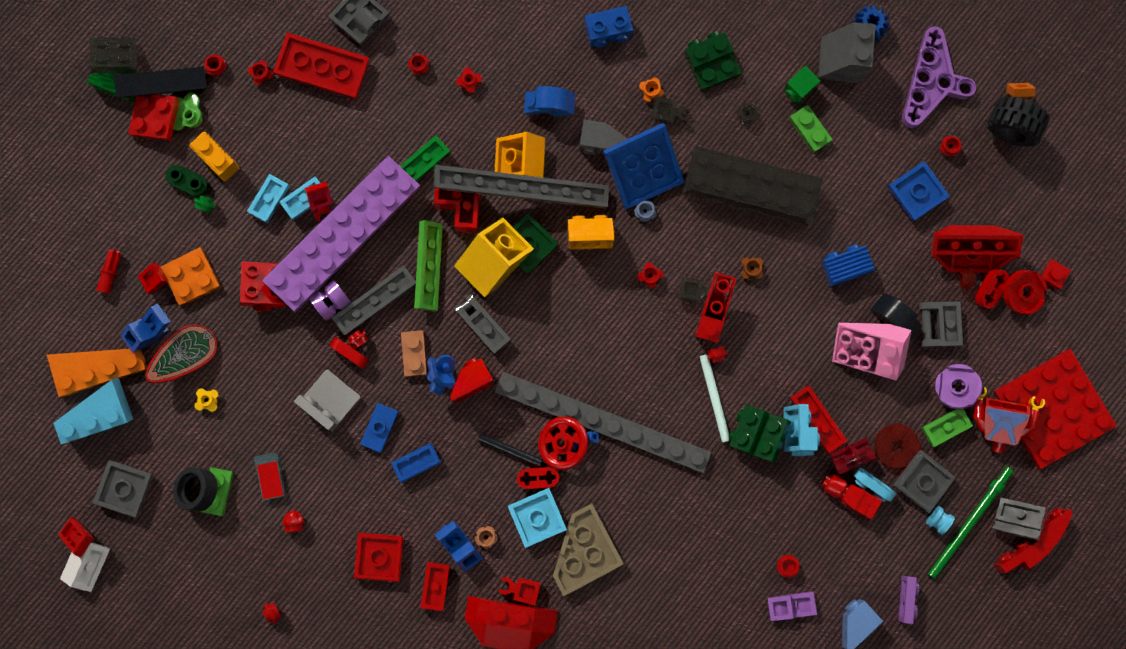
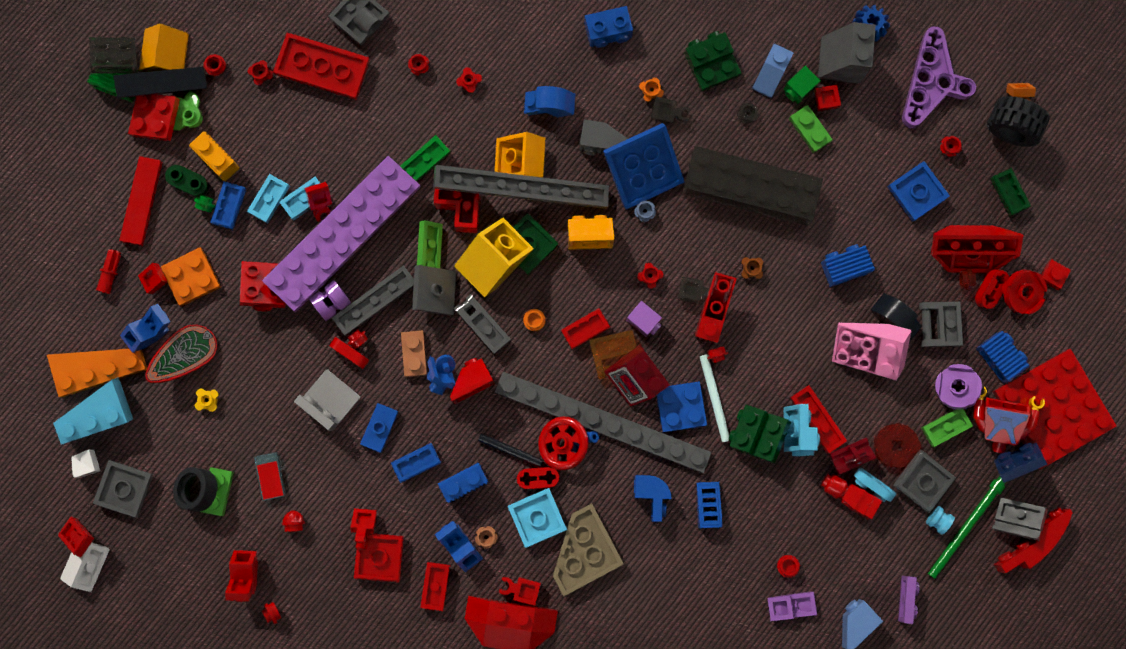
none -> white slope [72,449,100,478]
none -> red tile [119,156,163,246]
none -> light orange slope [139,23,189,72]
none -> blue plate [210,181,246,230]
none -> red brick [225,550,258,602]
none -> red plate [350,508,377,550]
none -> dark grey plate [412,265,456,315]
none -> blue brick [438,463,489,503]
none -> orange plate [523,309,545,331]
none -> red plate [561,308,610,350]
none -> clear orange plate [589,330,637,379]
none -> dark red slope [604,345,670,407]
none -> medium lavender brick [626,301,662,337]
none -> blue brick [634,475,671,522]
none -> blue plate [656,381,707,433]
none -> blue slope [696,482,722,528]
none -> medium blue slope [752,44,794,98]
none -> red plate [814,85,841,111]
none -> blue brick [976,331,1030,384]
none -> dark green plate [990,168,1031,217]
none -> dark blue plate [994,442,1048,483]

